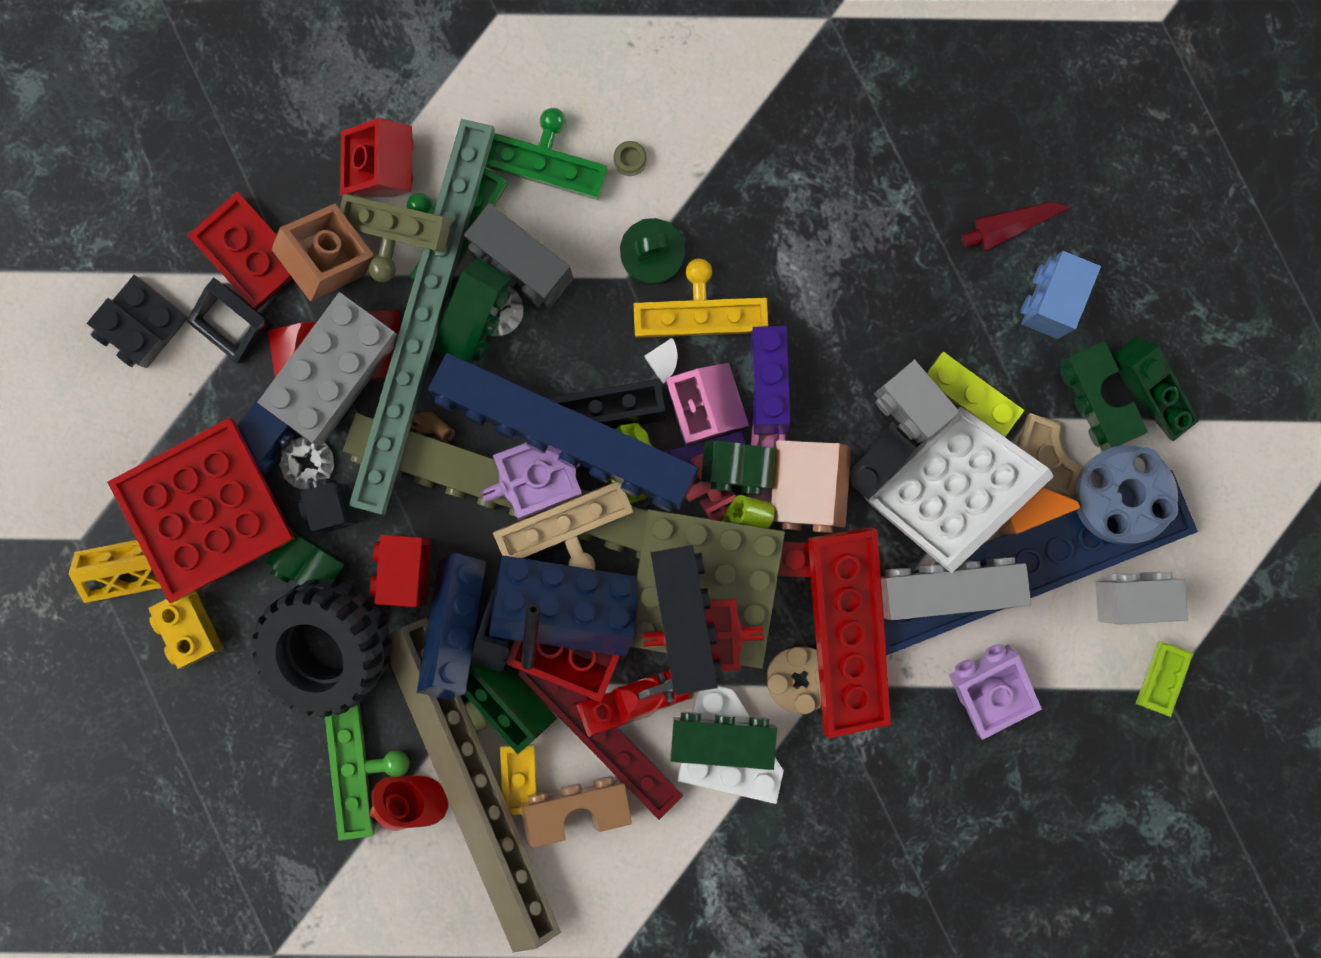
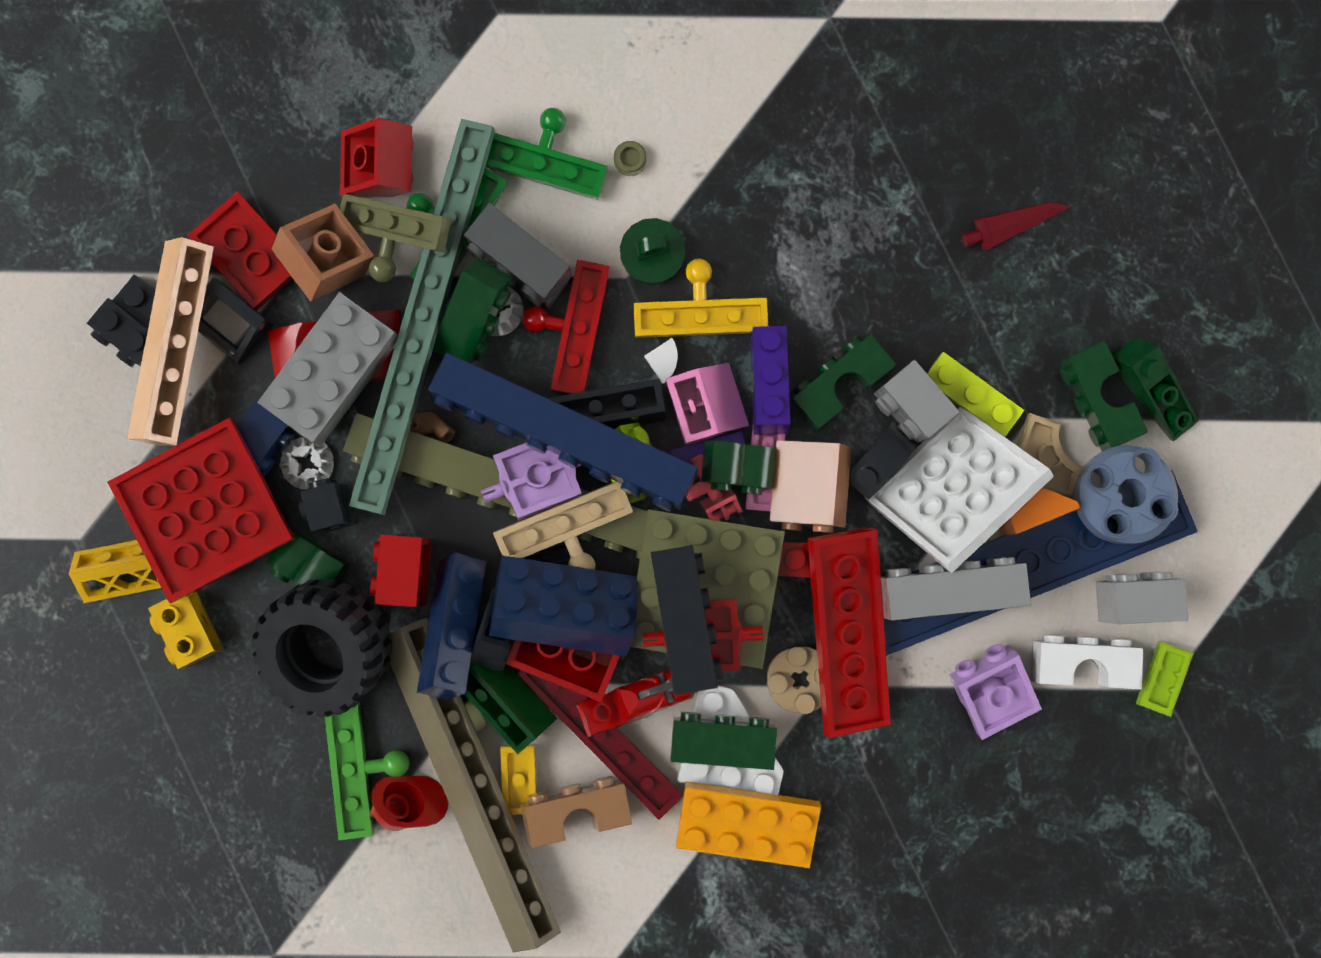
black piece [521,603,541,670] -> none
lime panel [722,495,774,529] -> none
medium blue brick [1020,251,1101,339] -> none
none -> light nougat brick [127,237,214,446]
none -> red plate [522,259,610,394]
none -> light orange plate [676,781,821,868]
none -> dark green arch [790,334,896,432]
none -> white arch [1031,635,1143,689]

